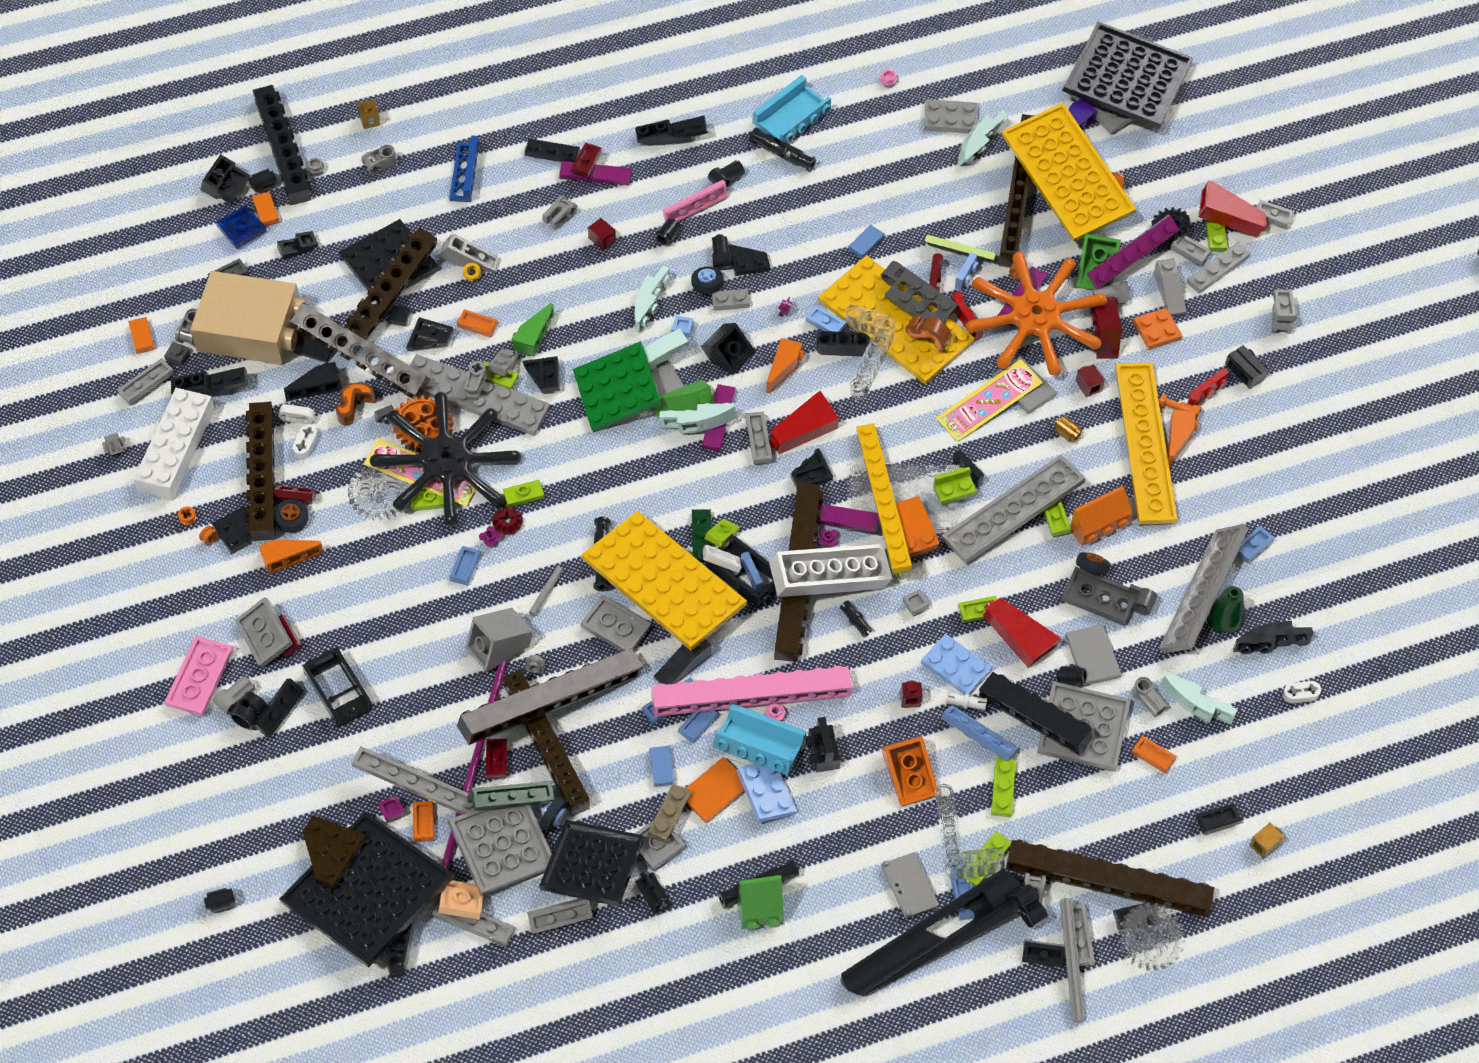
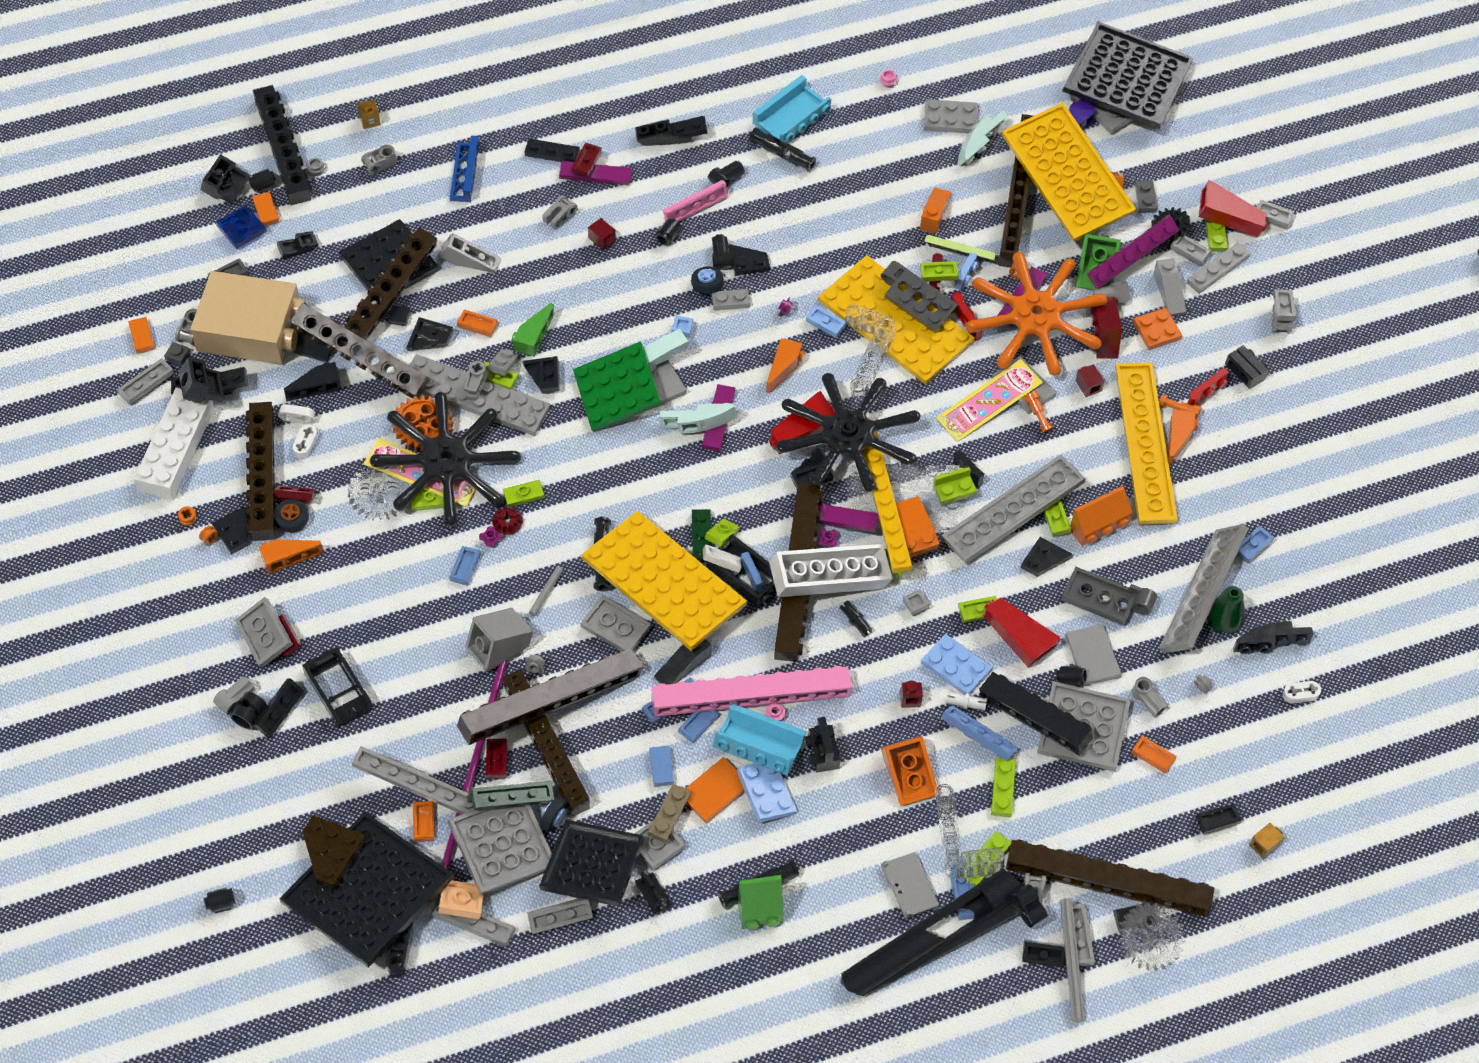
light grey gear [102,433,126,455] -> none
bright pink plate [165,636,234,717] -> none
dark orange animal [336,382,376,425] -> none
dark grey plate [374,405,395,423] -> none
magenta plate [378,795,405,823] -> none
yellow plate [463,263,481,281] -> none
light aqua slope [635,265,671,333] -> none
bright green slope [654,379,714,417] -> none
black slope [701,323,755,375] -> none
light grey plate [745,411,772,464] -> none
black beam [816,331,870,357] -> none
medium blue tile [848,224,885,259] -> none
dark orange animal [905,315,952,351] -> none
pearl gold brick [1054,416,1083,442] -> none
black wheel [1076,552,1111,575] -> none
light aqua slope [1161,672,1237,724] -> none
none -> black brick [179,357,224,403]
none -> black animal [776,373,921,492]
none -> orange slope [920,187,951,234]
none -> lime plate [920,261,958,282]
none -> black wing [1021,537,1072,577]
none -> orange piece [1023,391,1053,433]
none -> dark grey plate [1135,180,1158,213]
none -> light grey plate [1194,675,1212,693]

